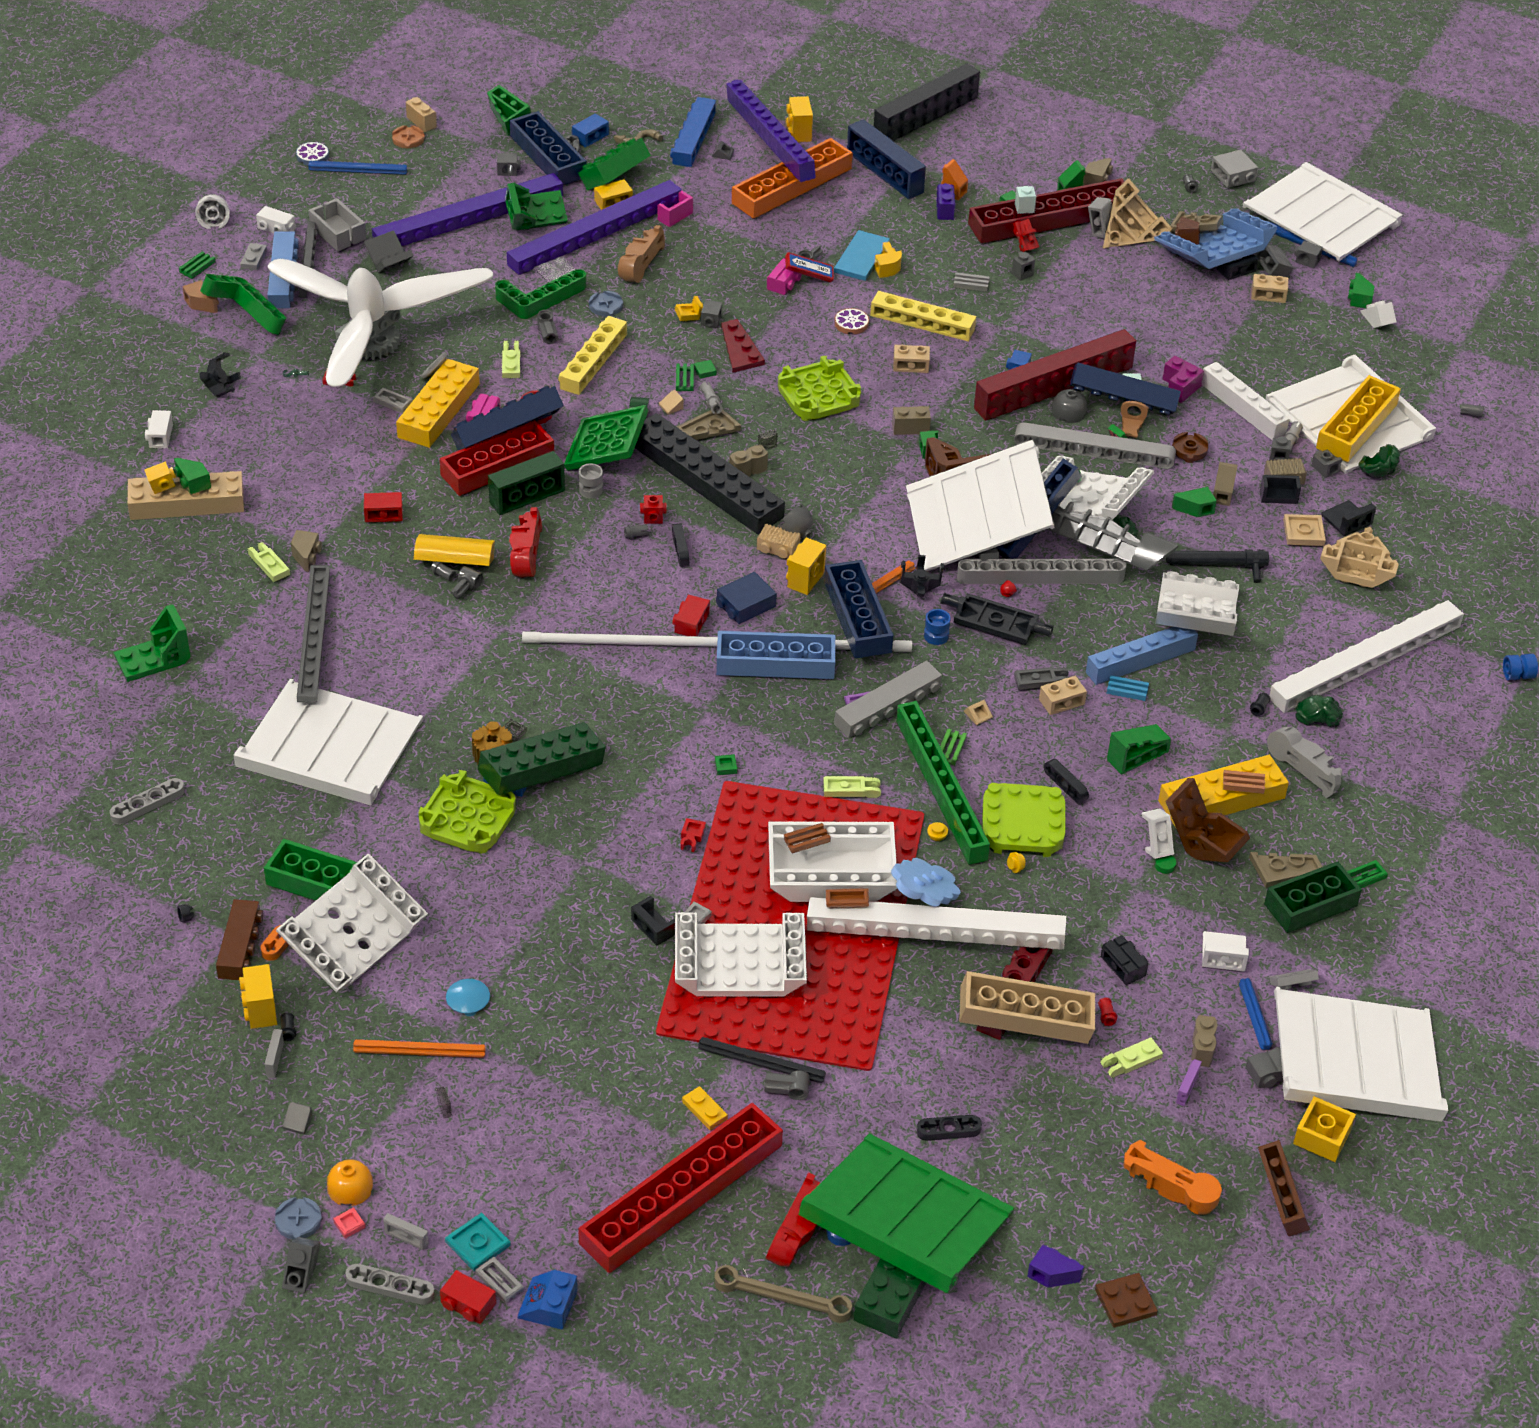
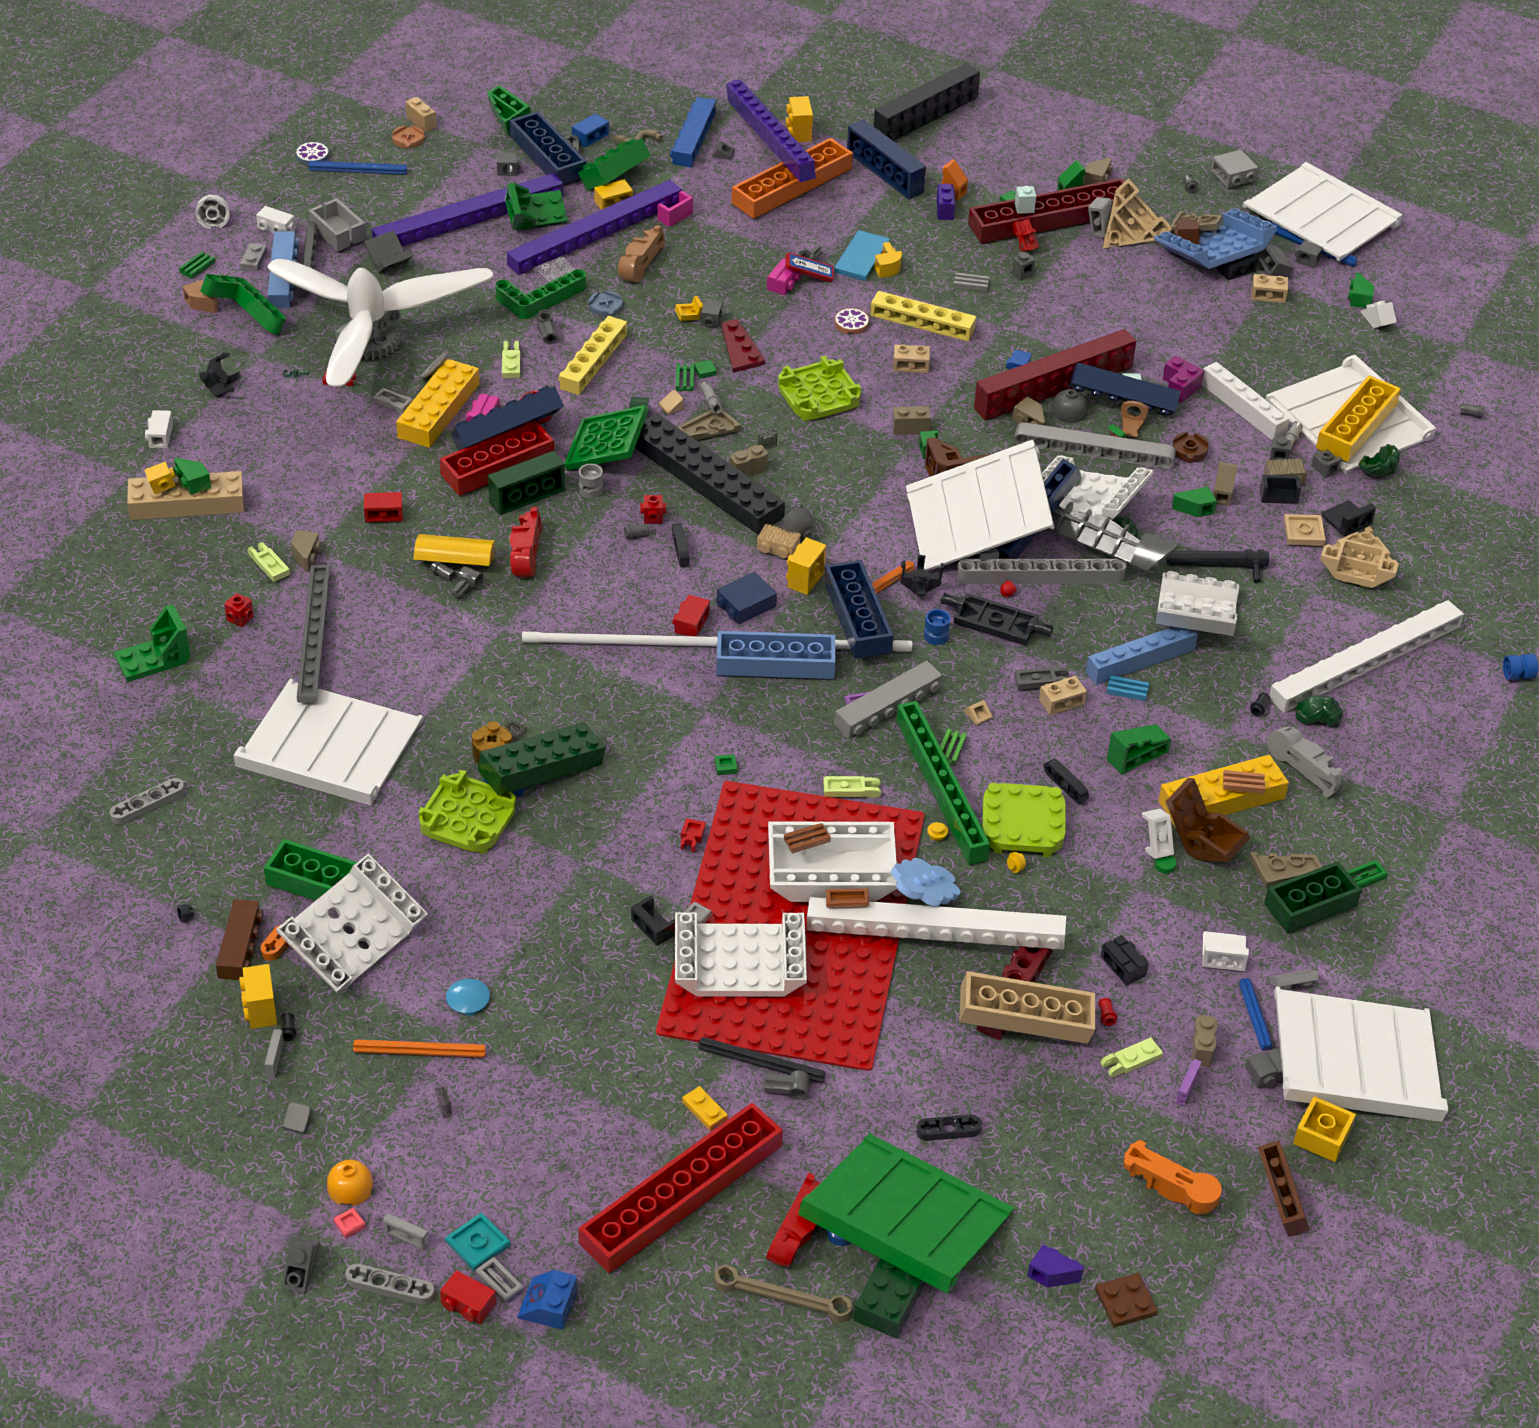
sand blue tile [275,1197,322,1239] -> none
none -> red brick [224,593,254,628]
none -> dark tan slope [1013,397,1045,425]

